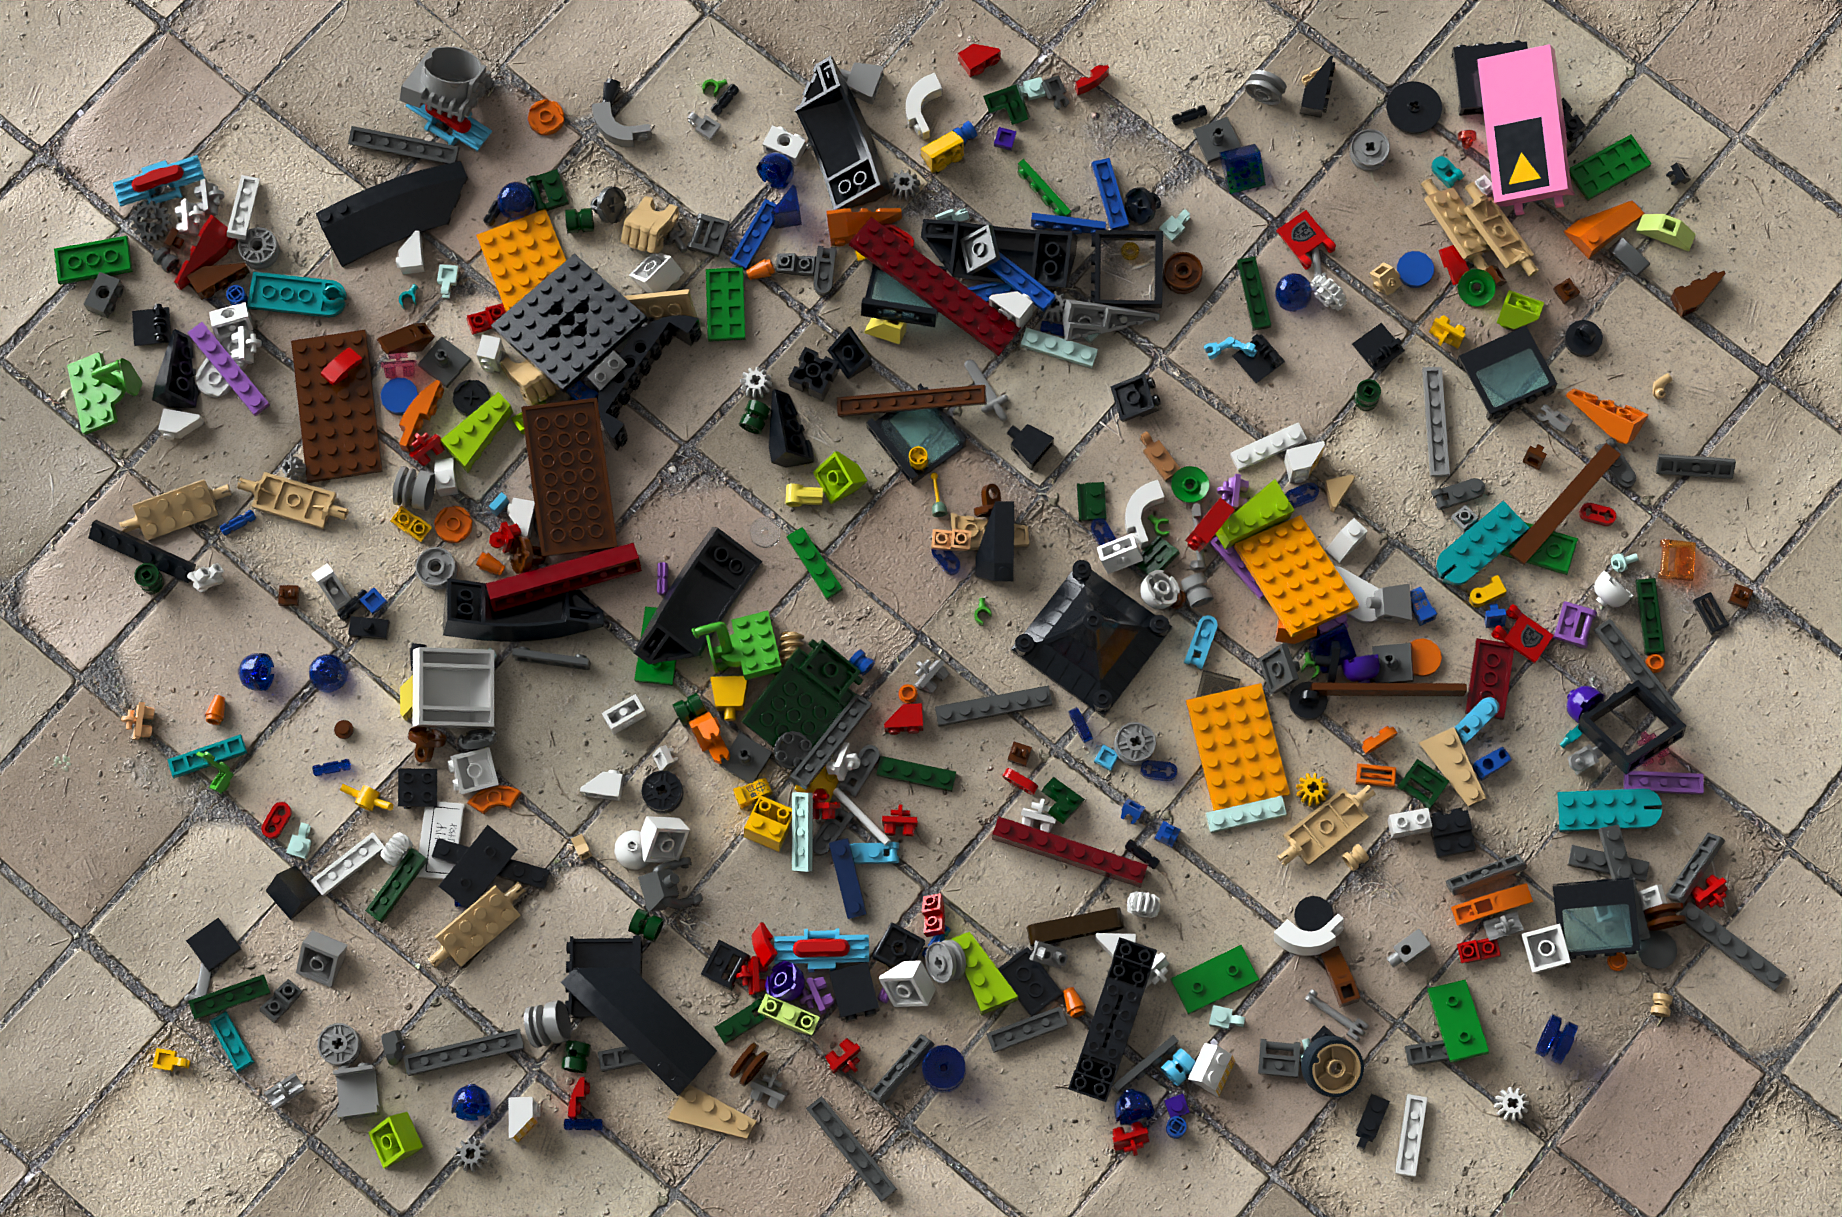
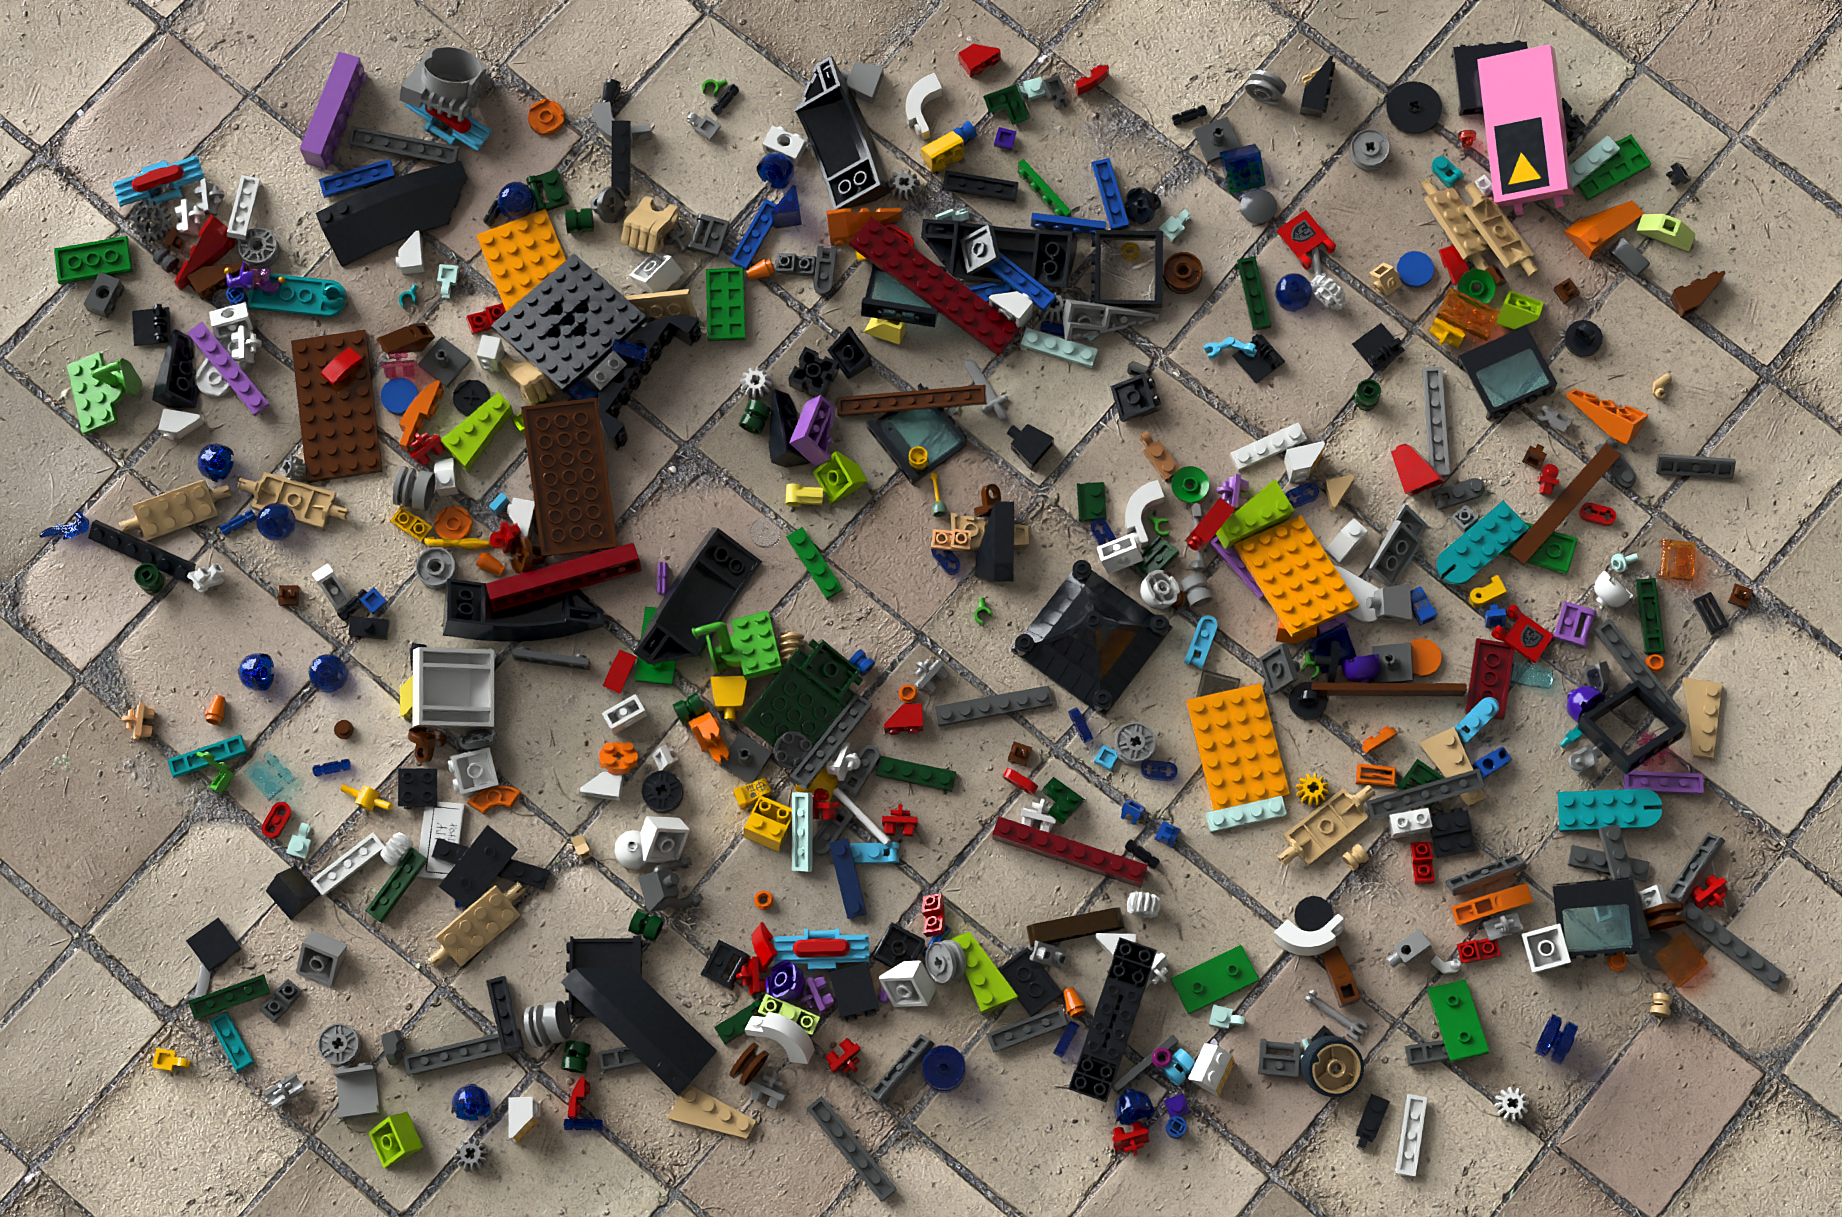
none -> clear blue piece [39,511,89,540]
none -> clear blue cylinder [197,443,234,482]
none -> piece [224,262,286,294]
none -> clear light blue plate [244,751,294,801]
none -> clear blue cylinder [256,503,296,541]
none -> medium lavender brick [300,52,367,170]
none -> blue plate [319,159,396,198]
none -> yellow piece [424,536,491,549]
none -> black plate [486,976,522,1054]
none -> orange plate [599,742,638,775]
none -> red slope [602,649,637,694]
none -> black plate [611,121,631,196]
none -> clear blue beam [611,339,648,360]
none -> white arch [745,1012,814,1064]
none -> orange plate [754,890,774,910]
none -> medium lavender wedge [789,395,834,466]
none -> black plate [942,170,1019,202]
none -> clear blue beam [1053,1021,1080,1058]
none -> dark grey slope [1127,361,1149,376]
none -> magenta plate [1151,1048,1172,1068]
none -> dark grey dish [1240,189,1277,225]
none -> dark grey plate [1366,768,1485,820]
none -> light grey slope [1367,503,1427,587]
none -> red slope [1391,444,1445,496]
none -> red slope [1410,841,1435,885]
none -> white arm [1430,955,1461,974]
none -> clear orange plate [1436,287,1501,341]
none -> clear light blue slope [1510,662,1553,689]
none -> red hips [1537,464,1559,495]
none -> light aqua plate [1569,135,1620,189]
none -> dark grey rock [1585,661,1610,694]
none -> clear orange slope [1653,931,1708,988]
none -> tan wing [1682,677,1722,760]

